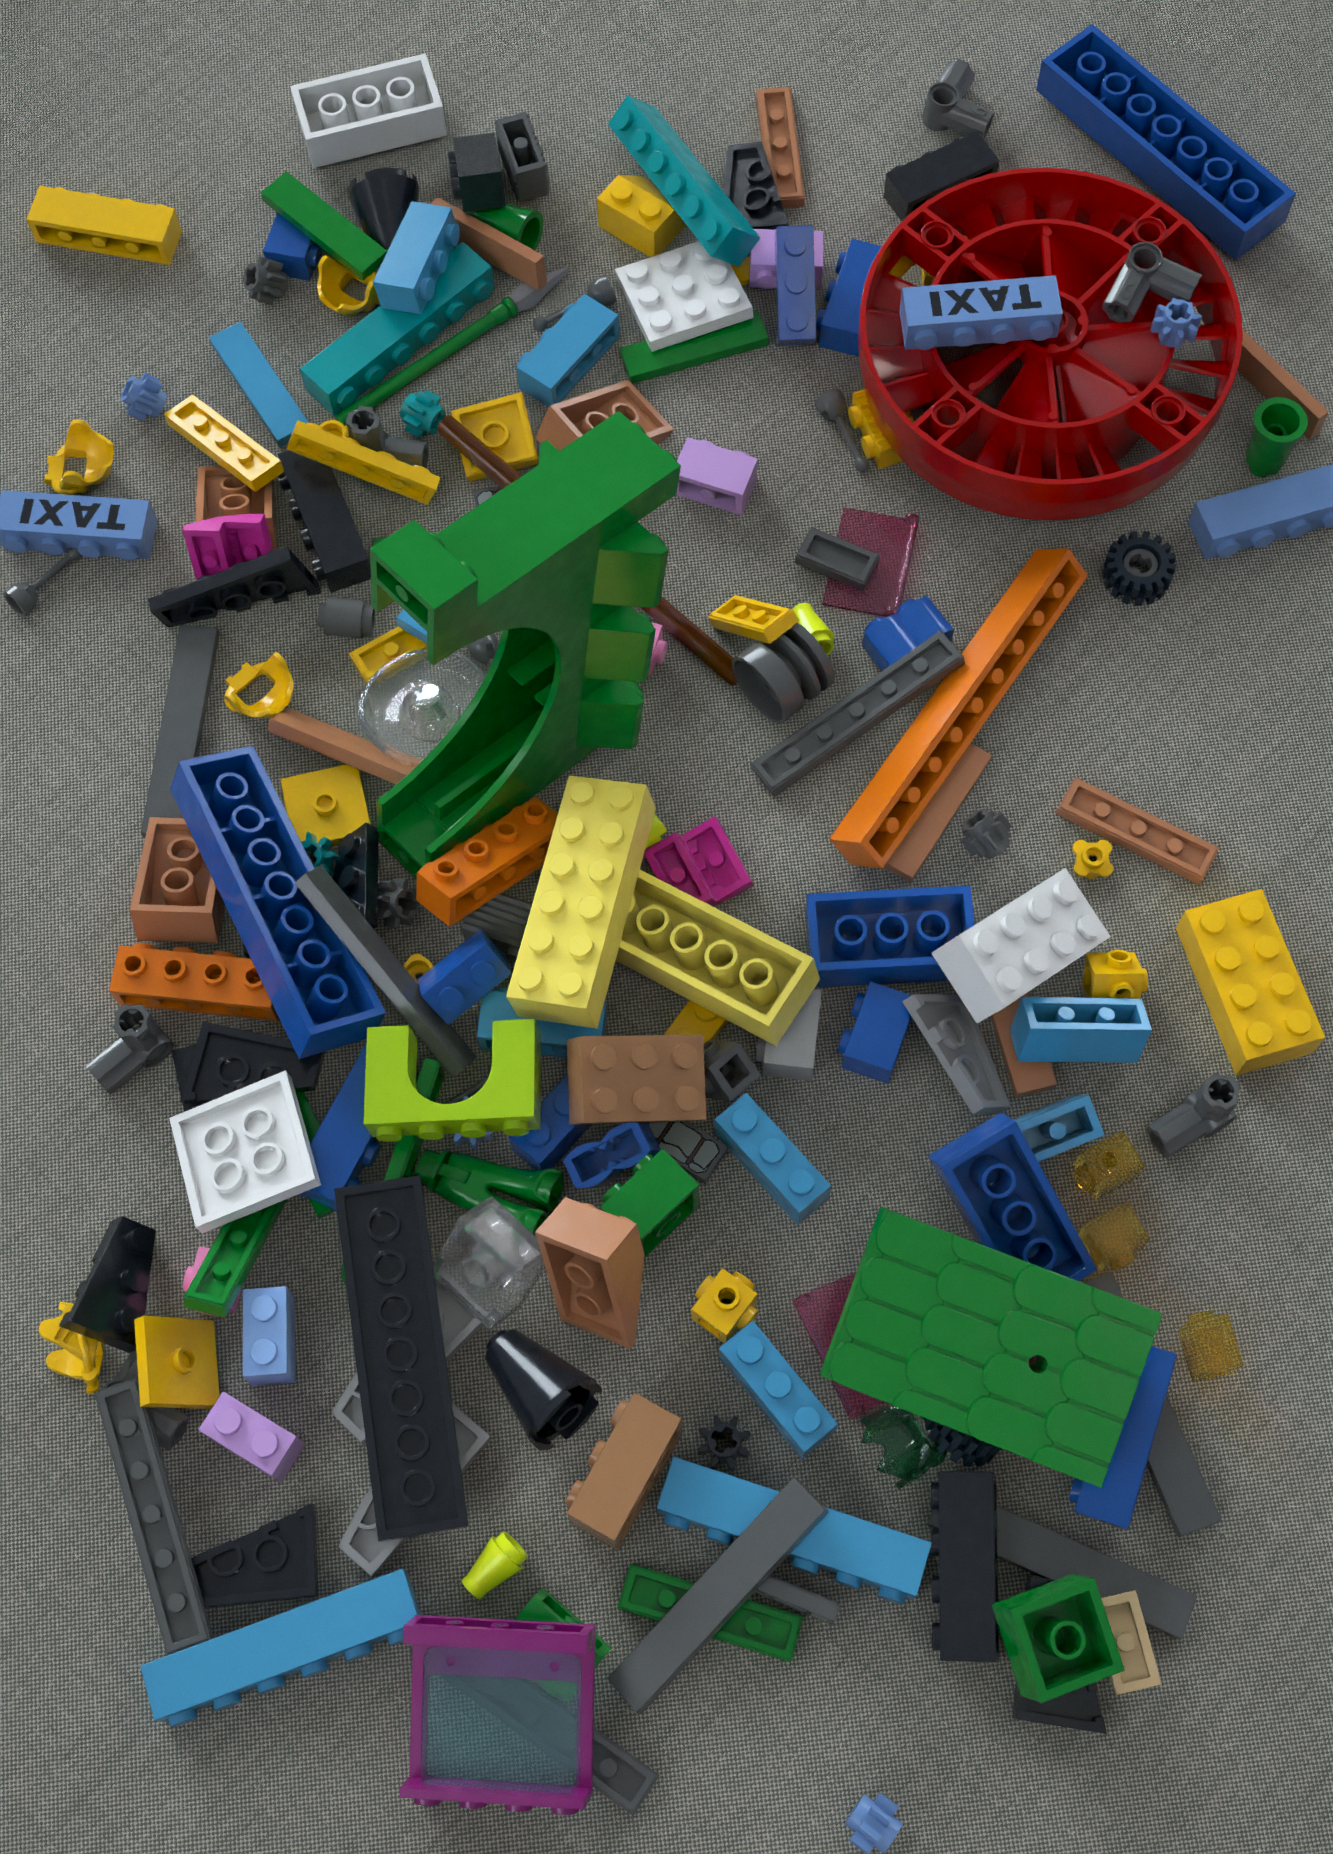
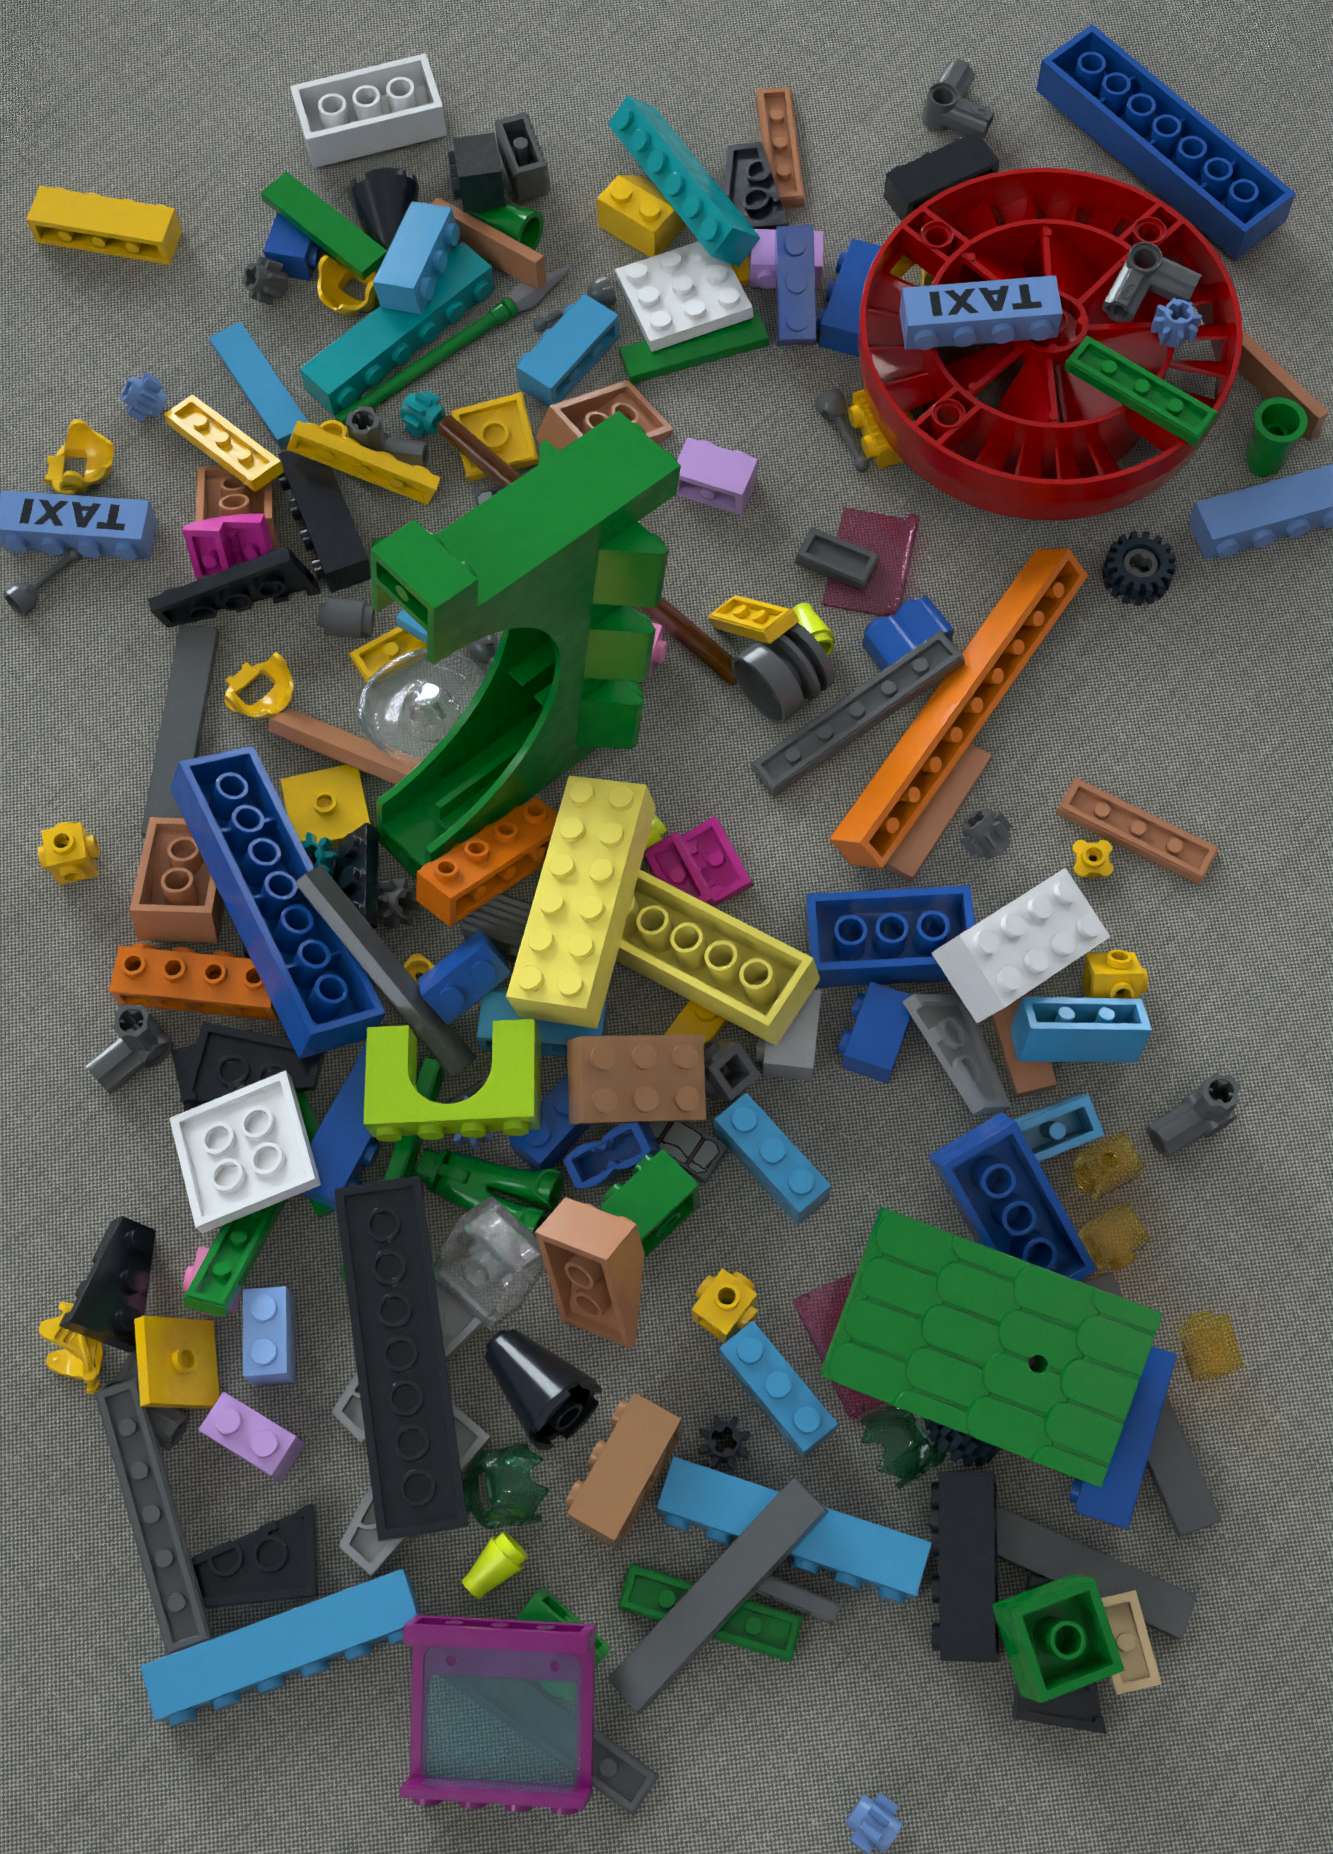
yellow brick [1176,889,1325,1076] -> none
none -> yellow brick [38,822,100,885]
none -> clear green helmet [463,1443,549,1530]
none -> green tile [1064,335,1219,447]

